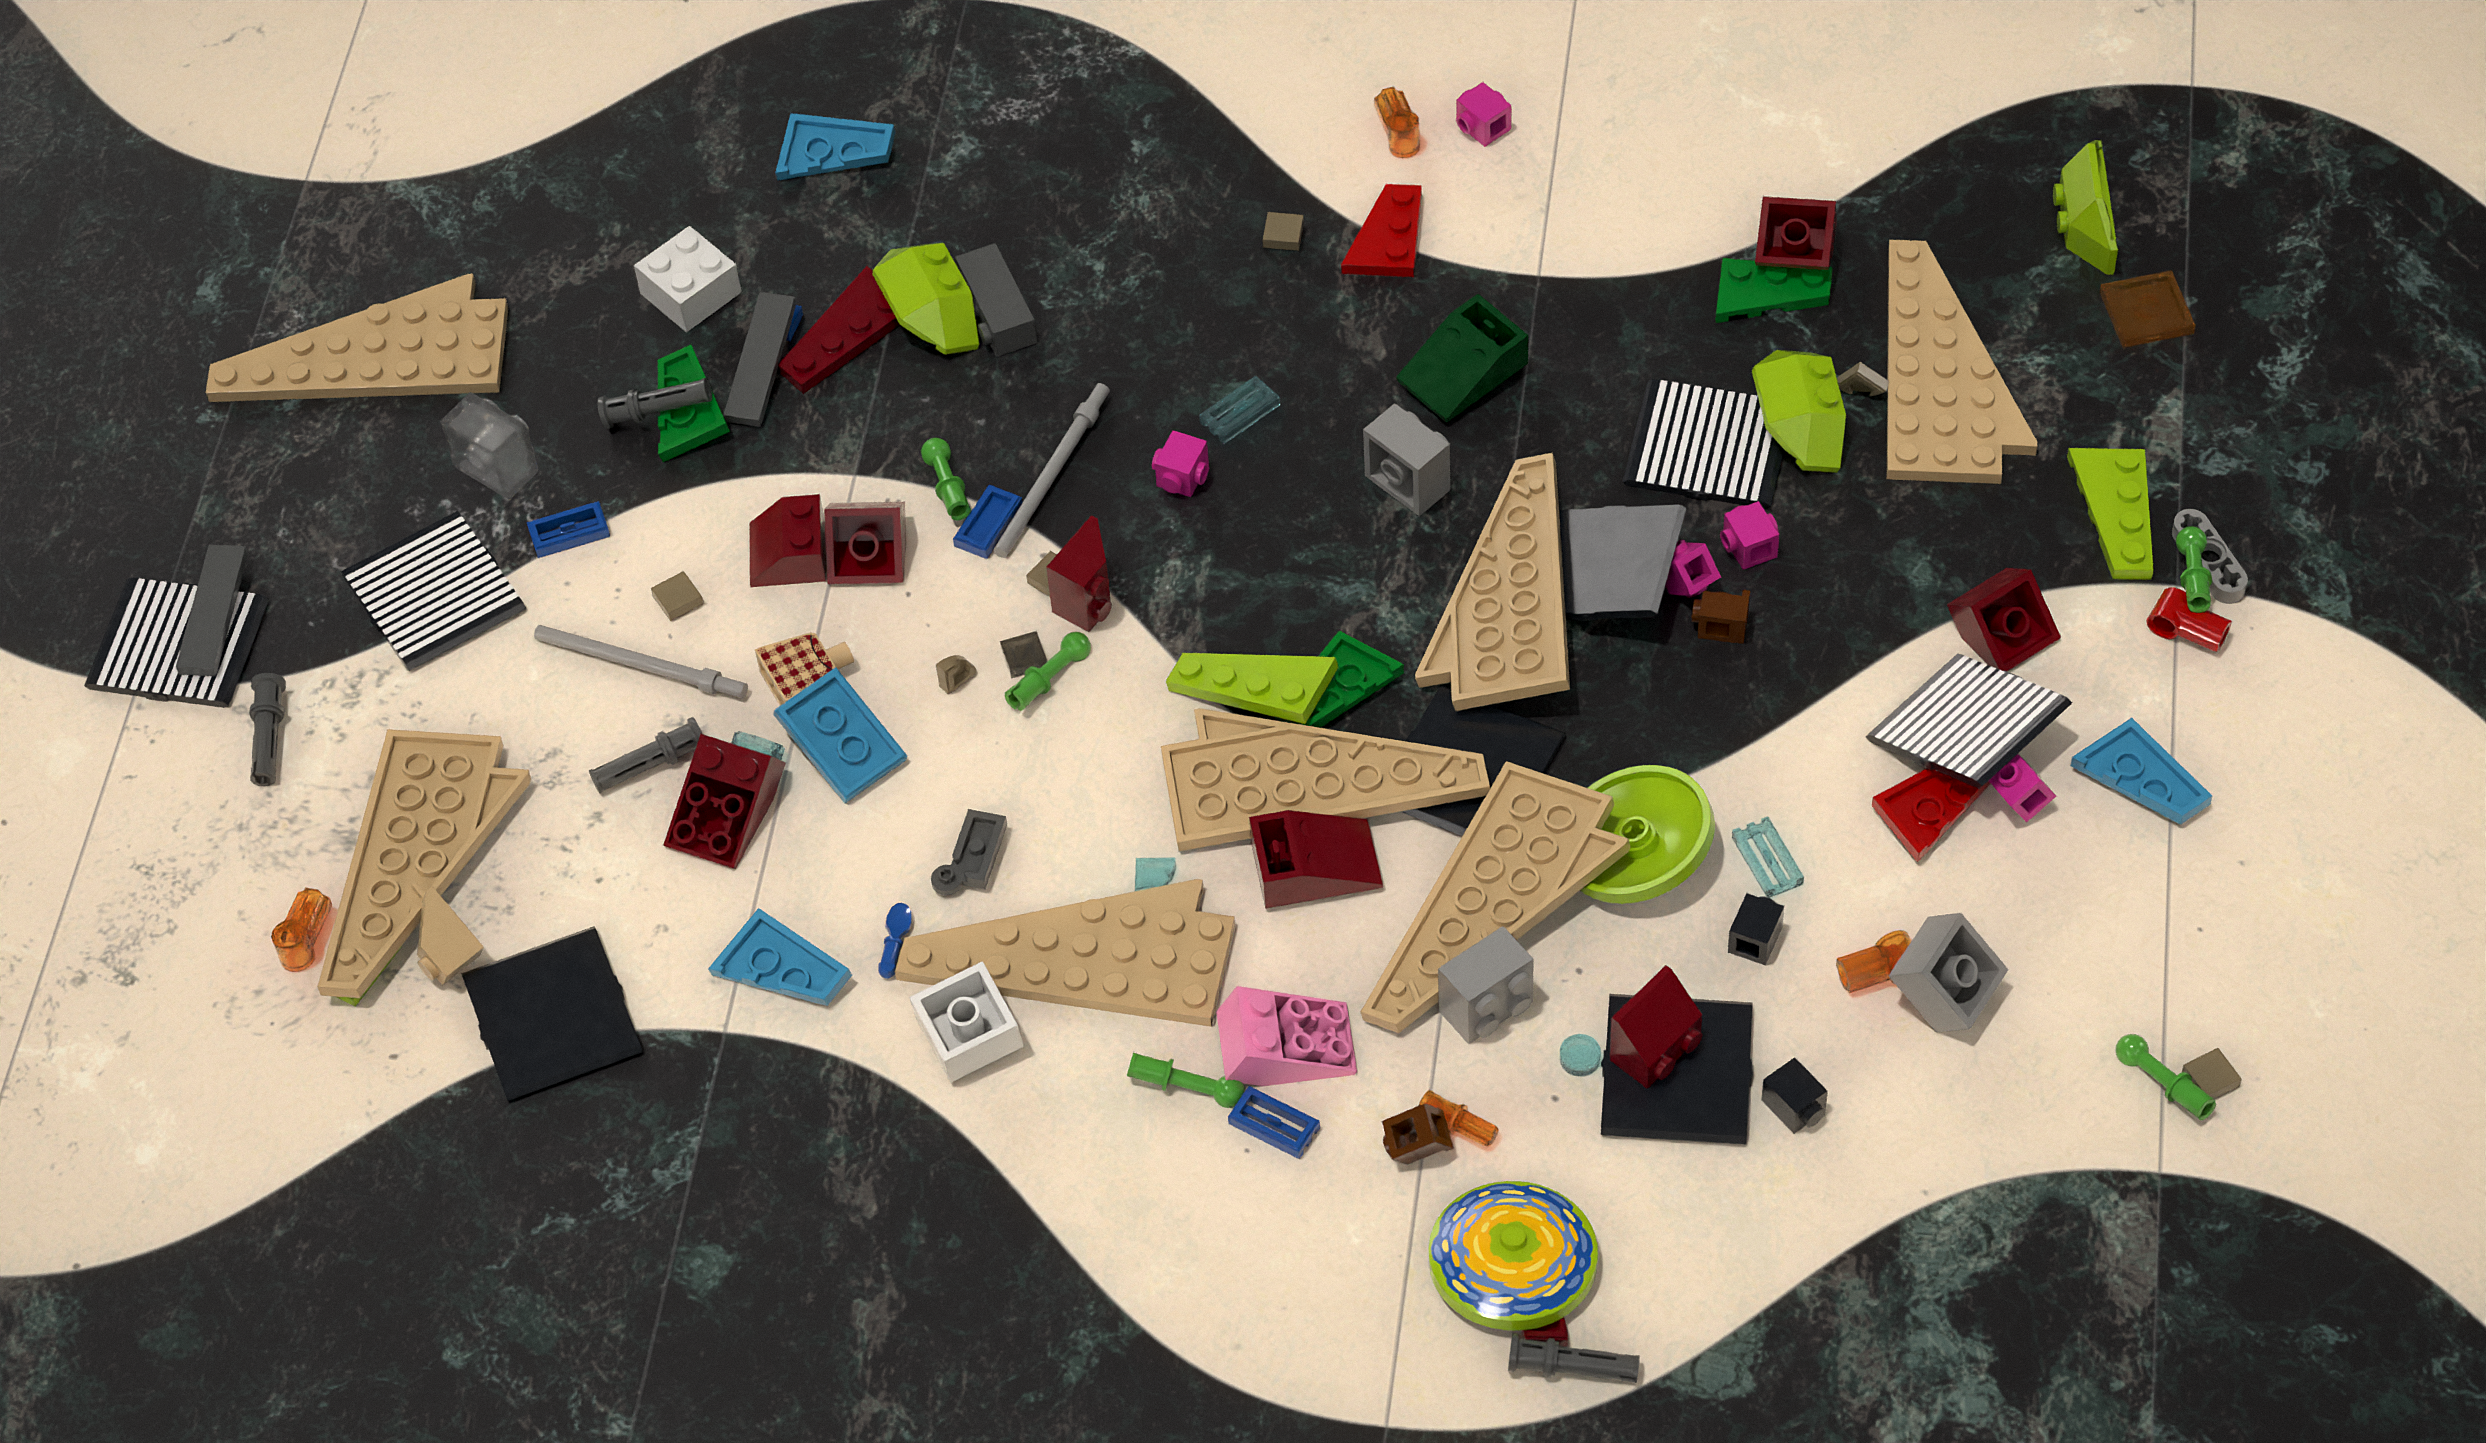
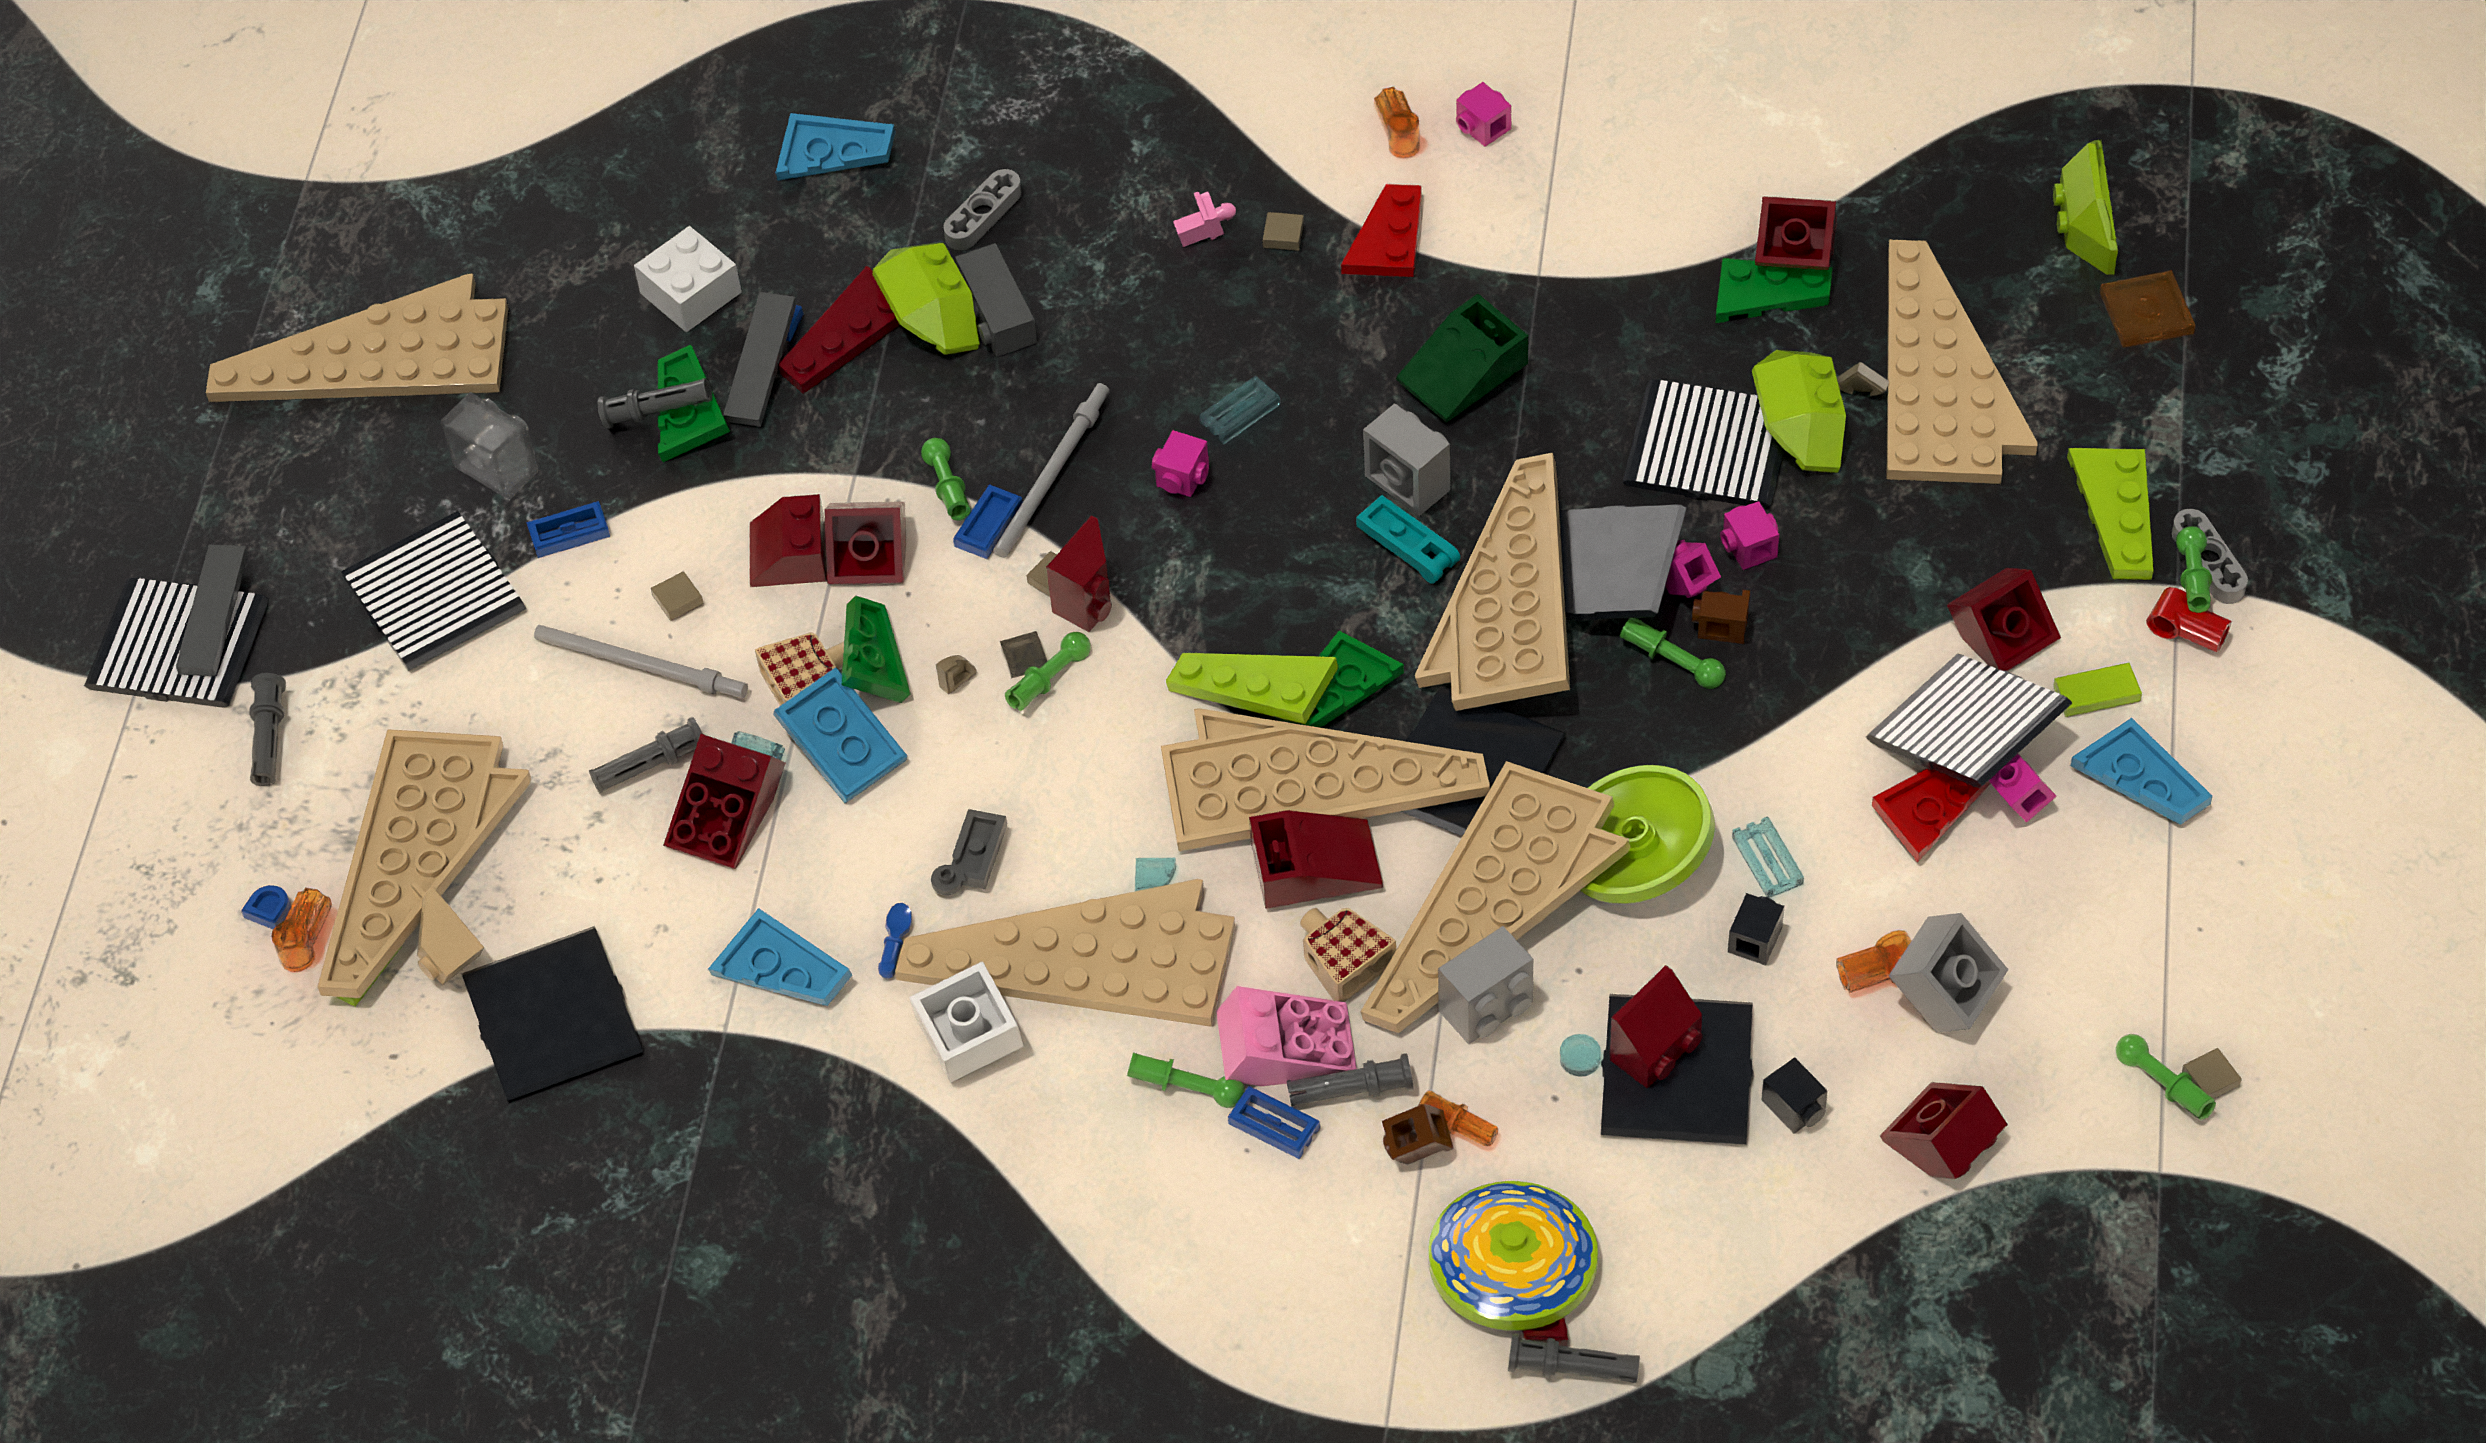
none -> blue tile [241,885,291,931]
none -> green wing [842,596,911,703]
none -> light grey beam [944,169,1021,250]
none -> bright pink piece [1173,192,1236,247]
none -> dark grey pin [1287,1053,1414,1107]
none -> tan torso [1300,908,1396,1002]
none -> teal plate [1356,495,1461,584]
none -> bright green pin [1620,618,1726,689]
none -> dark red slope [1880,1082,2008,1179]
none -> lime tile [2053,663,2142,717]

